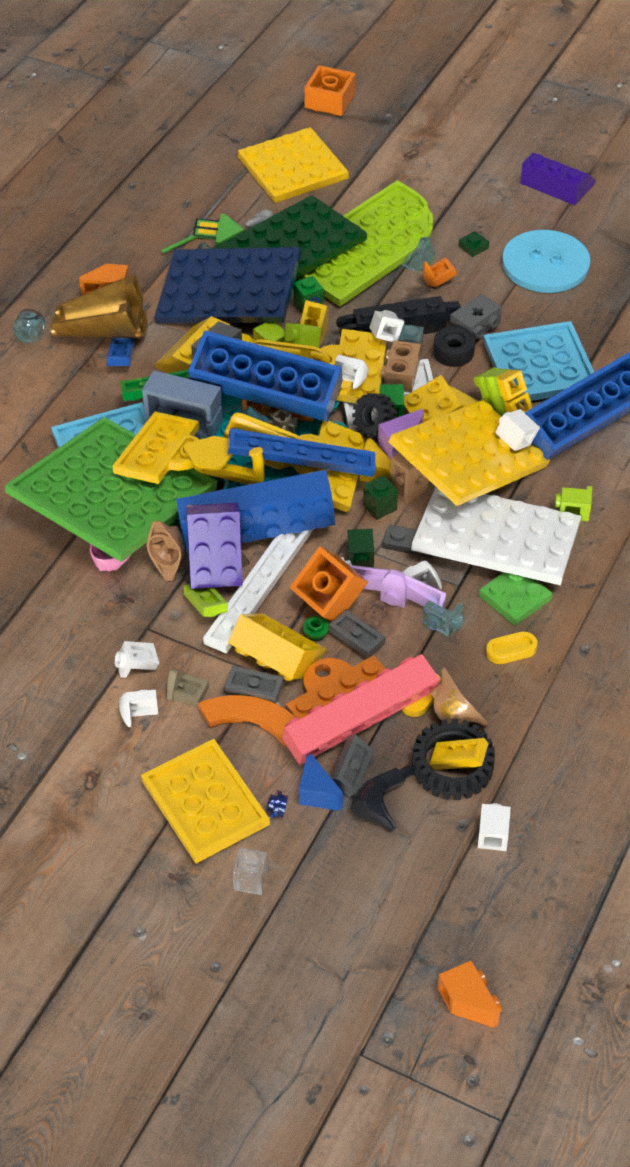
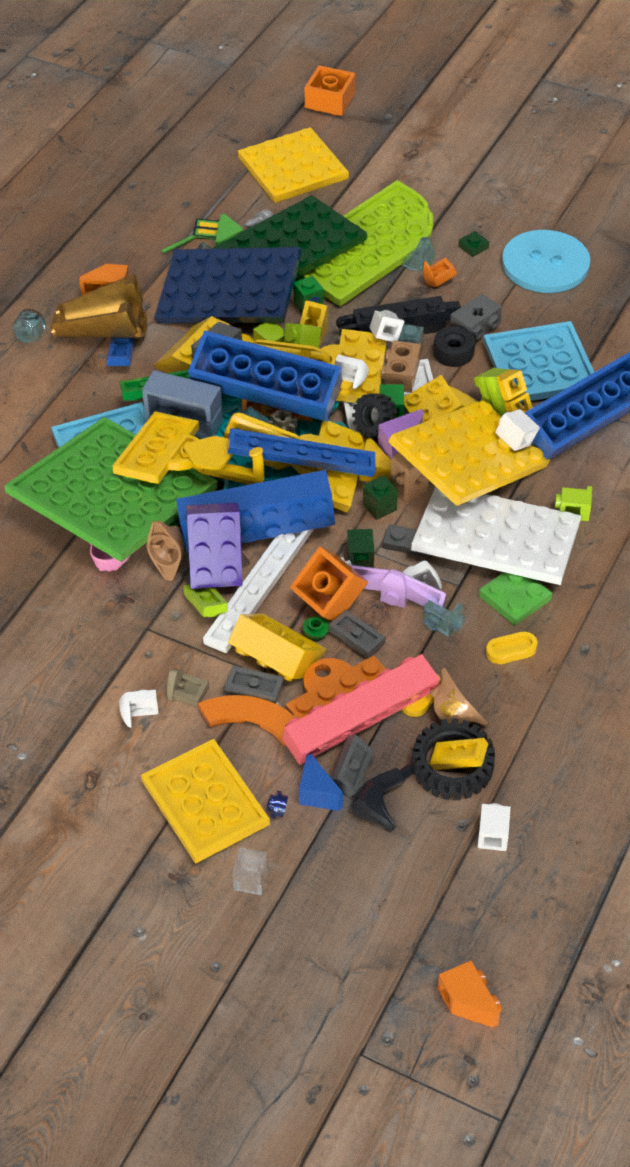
white bracket [115,641,159,678] -> none
dark purple slope [520,153,596,205] -> none

